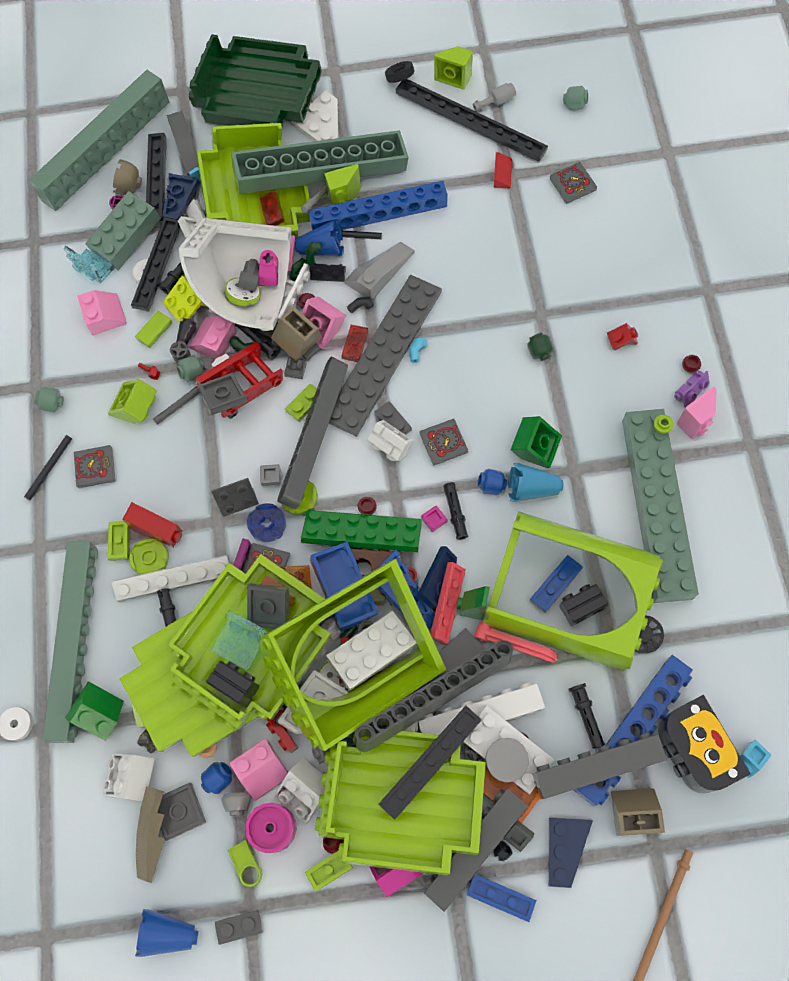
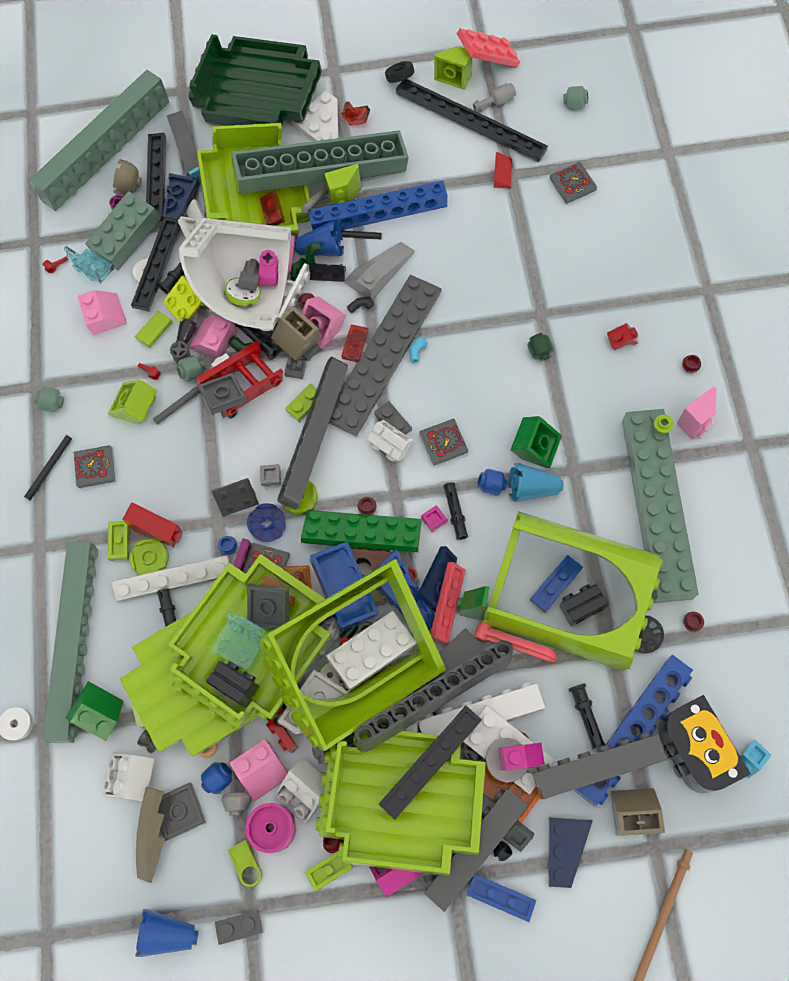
medium lavender hinge [674,371,710,408] -> none
none -> red hand [42,257,68,273]
none -> blue plate [218,536,238,555]
none -> clear red bracket [342,101,370,126]
none -> coral plate [456,28,520,67]
none -> dark pink slope [498,742,545,771]
none -> dark red plate [683,612,704,632]

